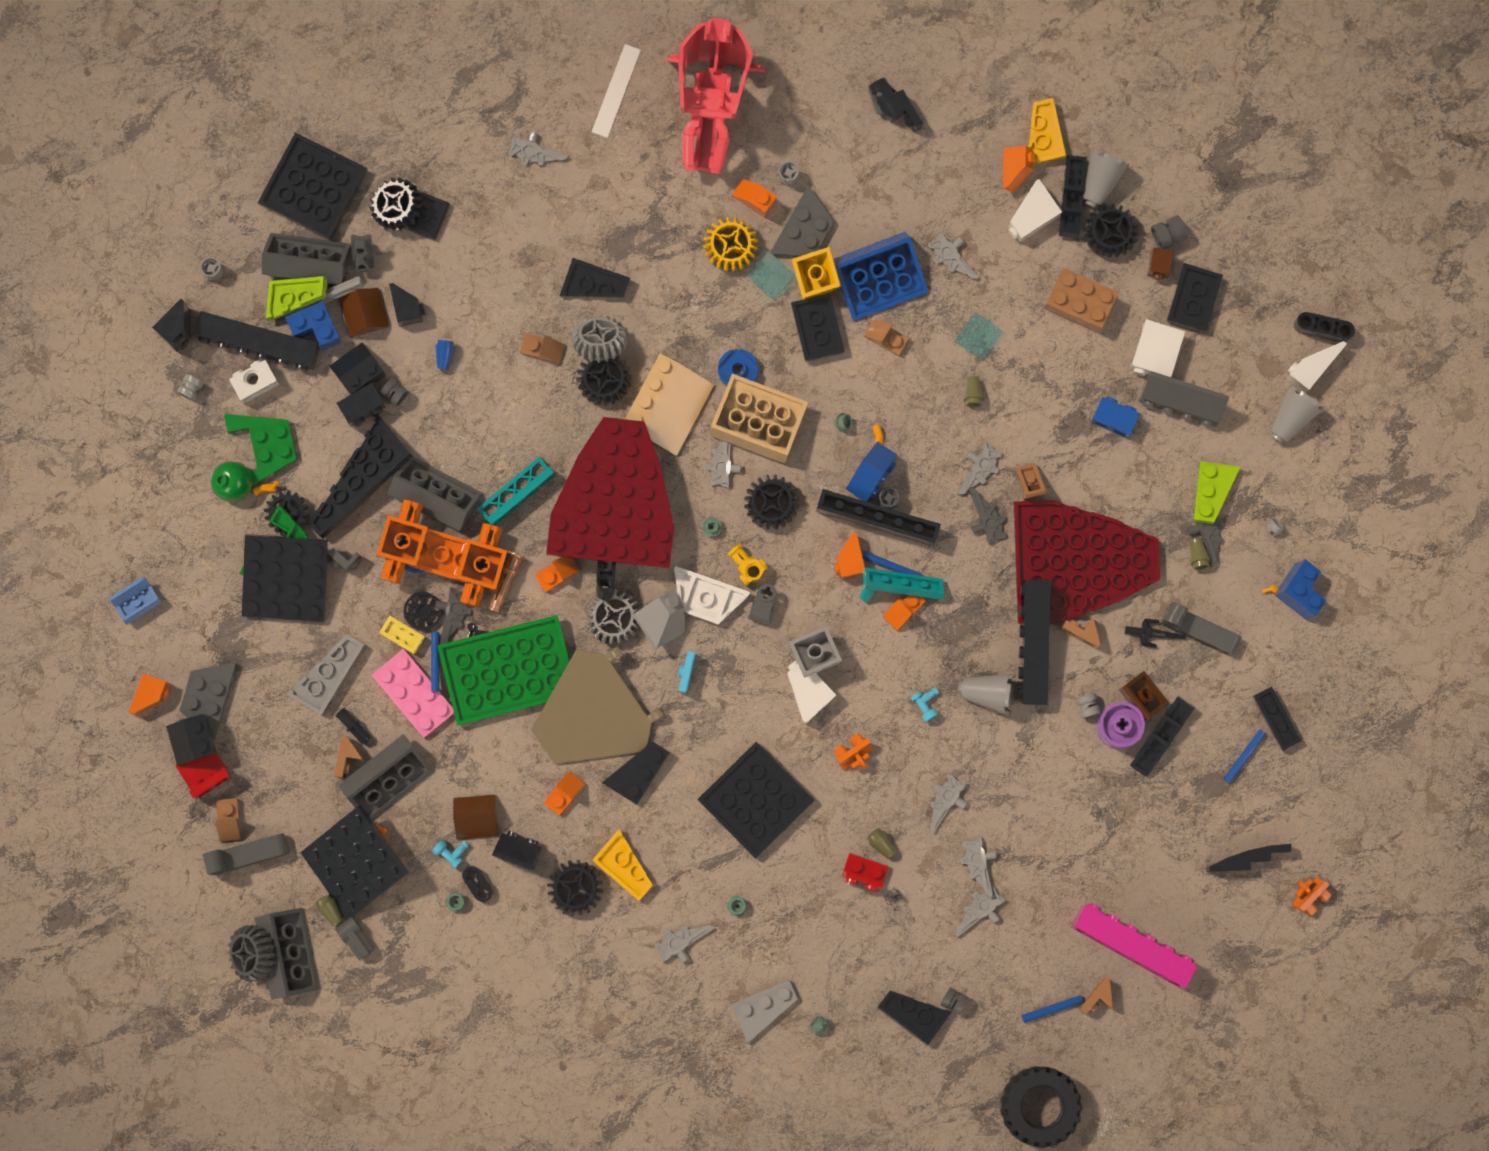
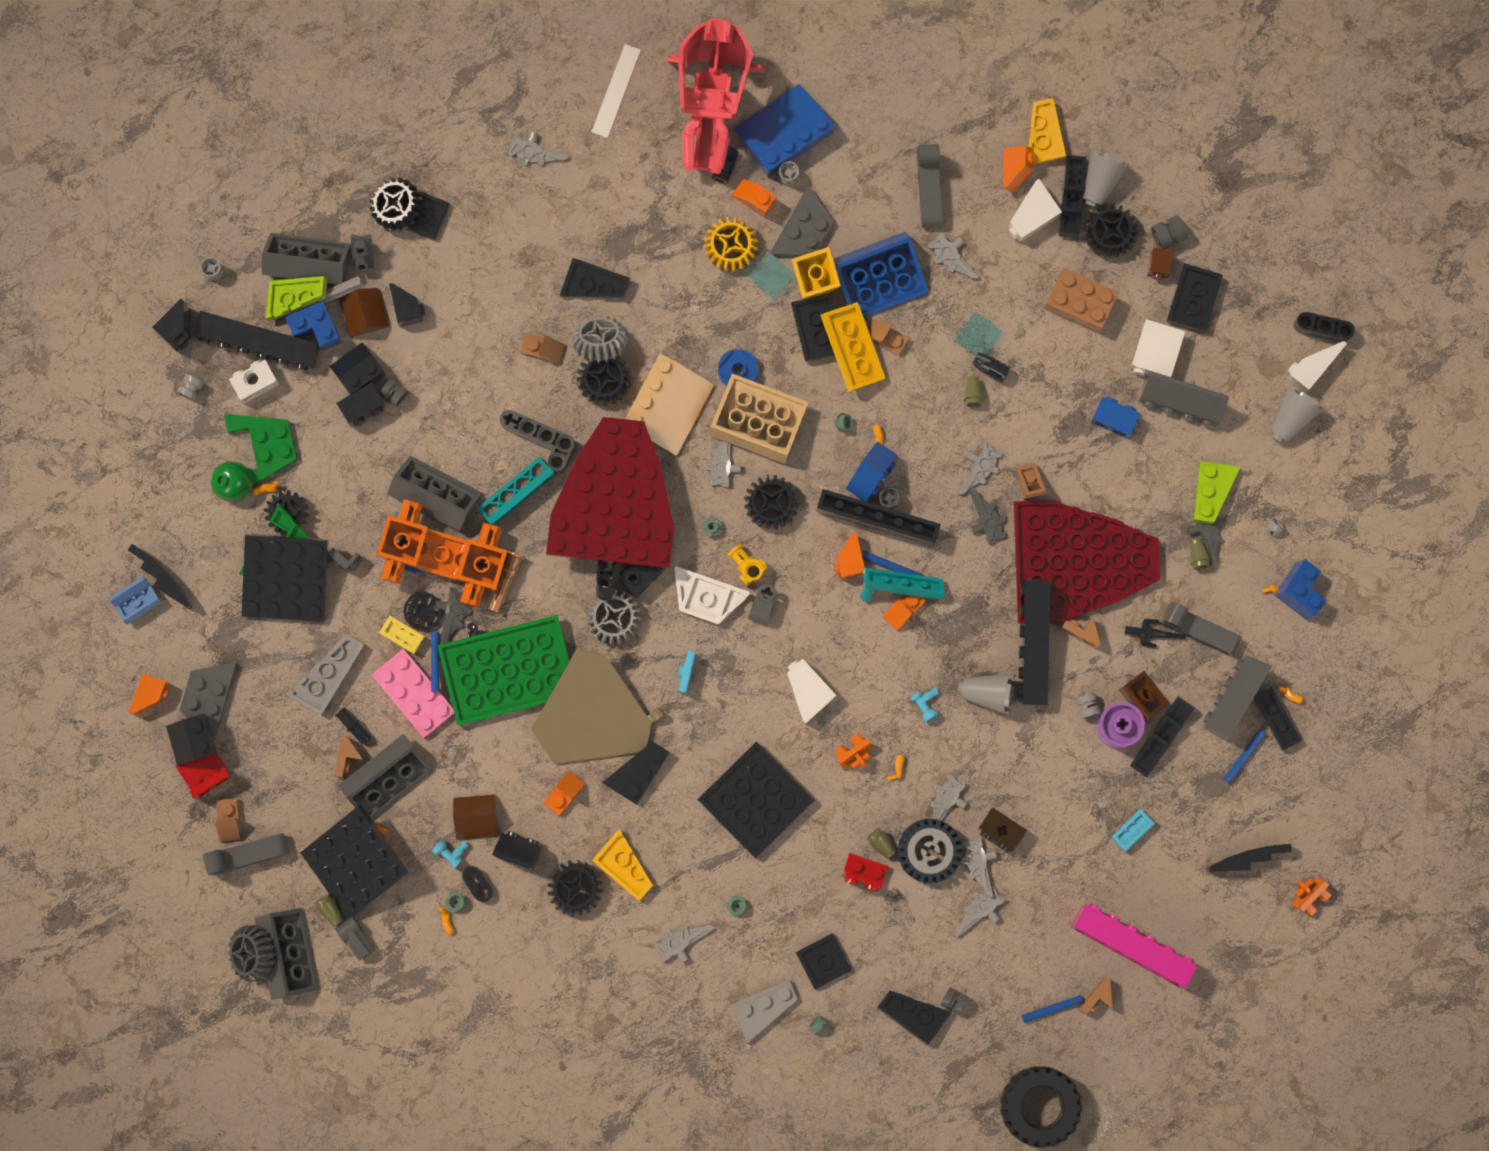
black plate [258,132,368,240] -> none
black wing [309,415,413,539] -> none
blue cone [435,340,455,370] -> none
orange slope [535,557,581,593] -> none
light grey slope [633,590,685,649] -> none
light grey slope [789,626,842,678] -> none
black plate [868,78,923,132] -> none
none -> black slope [128,544,193,610]
none -> light orange piece [439,907,454,935]
none -> dark grey beam [500,410,575,474]
none -> black brick [618,565,665,598]
none -> black hinge [711,146,738,185]
none -> blue slope [733,84,835,177]
none -> black tile [795,933,852,990]
none -> yellow plate [820,302,886,392]
none -> light orange piece [887,755,904,781]
none -> wheel [897,819,963,883]
none -> dark grey beam [917,144,943,228]
none -> black hinge [972,352,1011,383]
none -> dark brown brick [978,807,1027,853]
none -> medium azure plate [1110,808,1155,852]
none -> dark grey slope [1203,656,1272,740]
none -> light orange piece [1278,686,1303,704]

